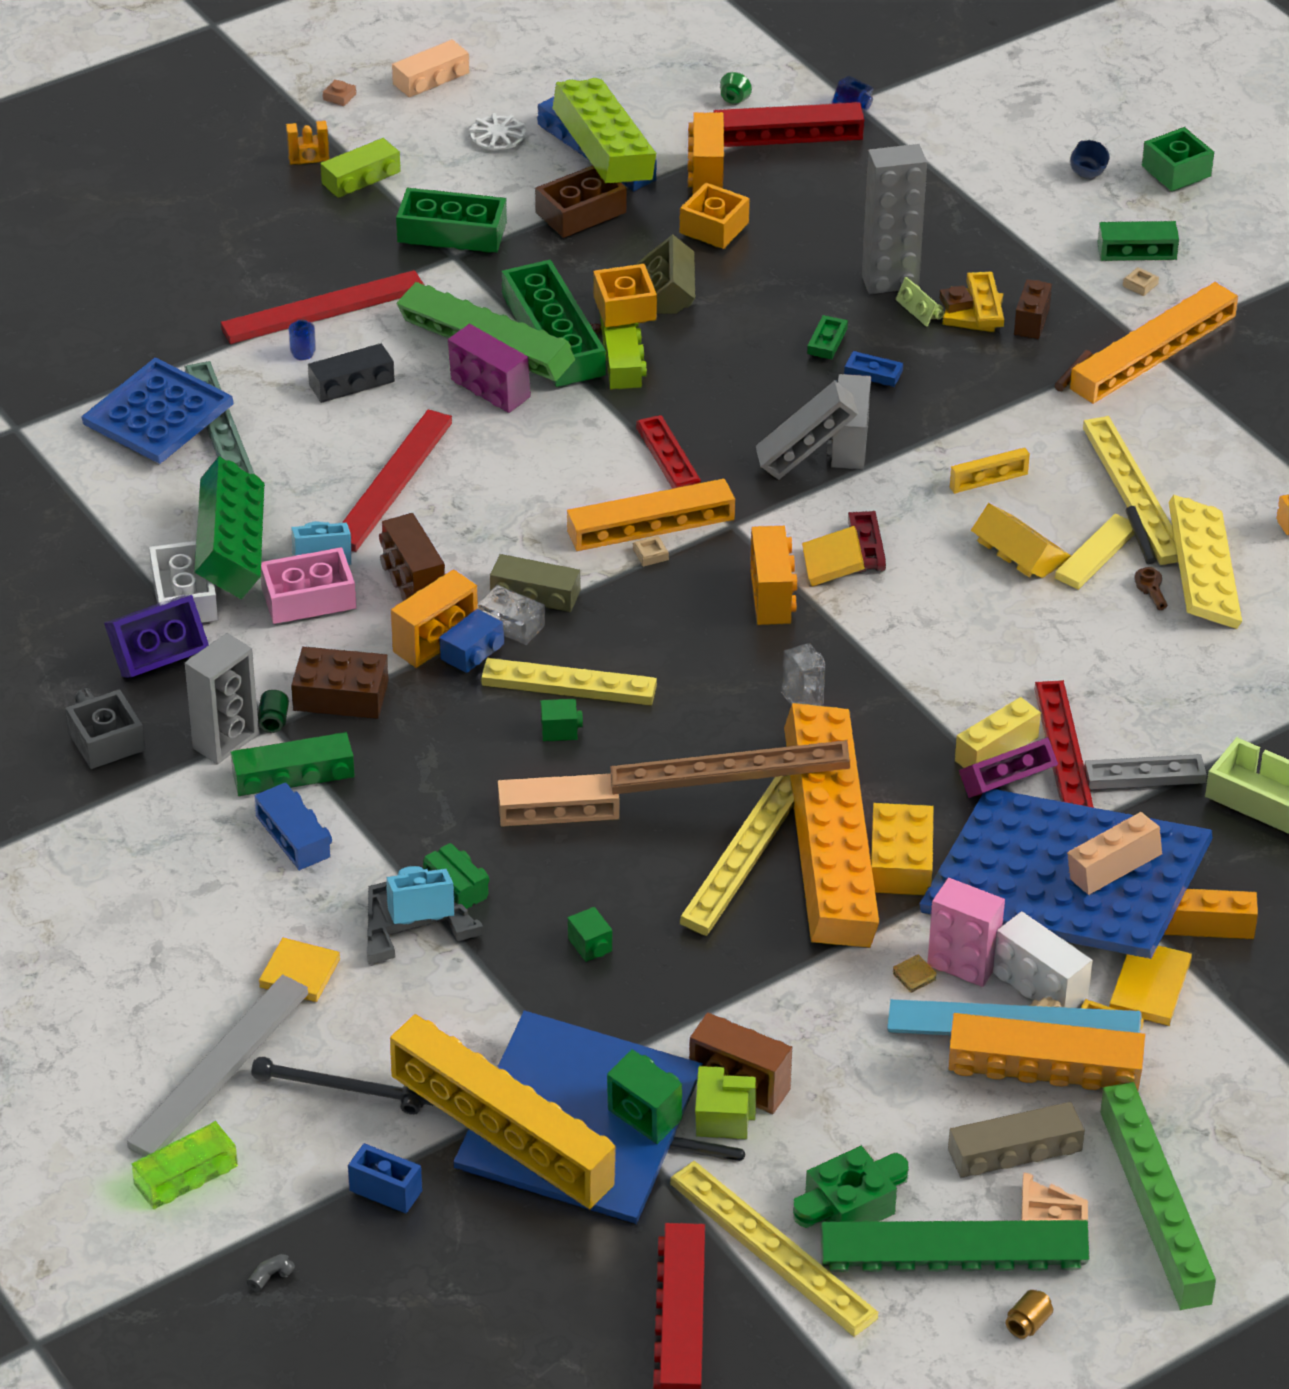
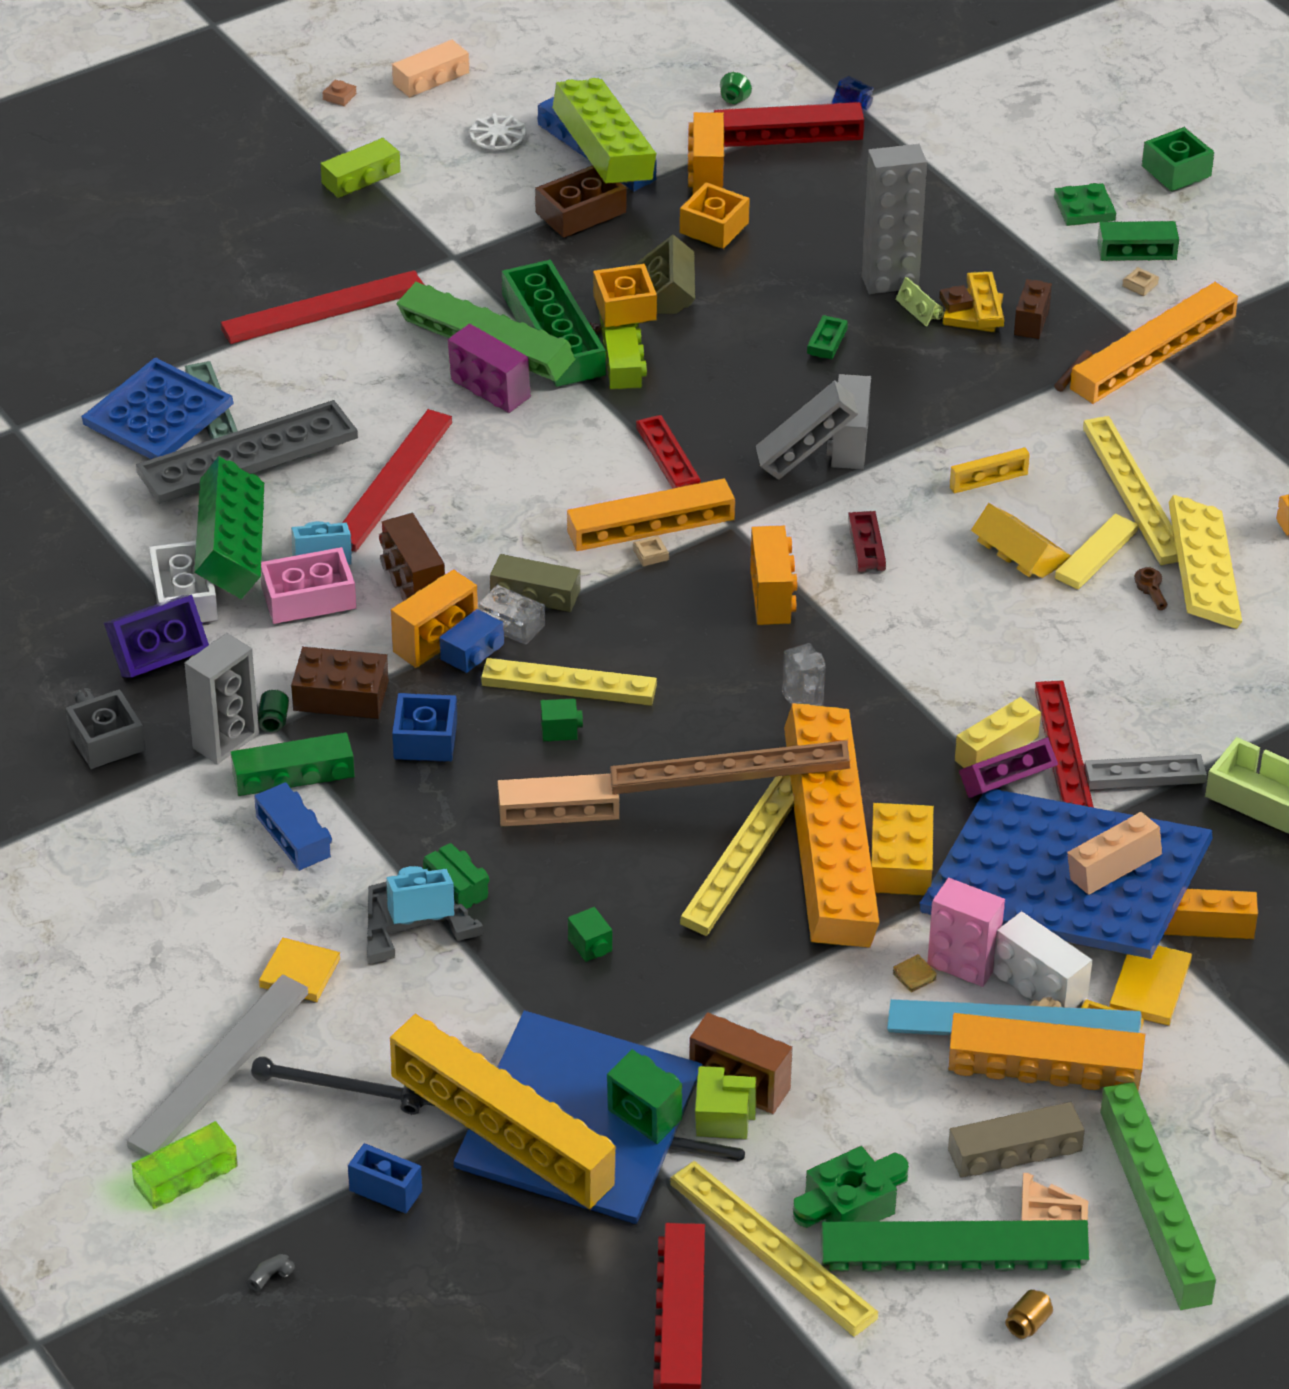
light orange brick [286,120,329,165] -> none
clear blue brick [288,320,316,360] -> none
black brick [308,343,395,403] -> none
green brick [396,187,507,253] -> none
yellow tile [802,526,865,586] -> none
blue plate [844,351,903,387] -> none
dark blue hair [1069,140,1110,179] -> none
black piece [1125,506,1157,564] -> none
none -> dark grey plate [136,400,358,504]
none -> blue brick [392,693,457,761]
none -> green plate [1054,183,1116,226]

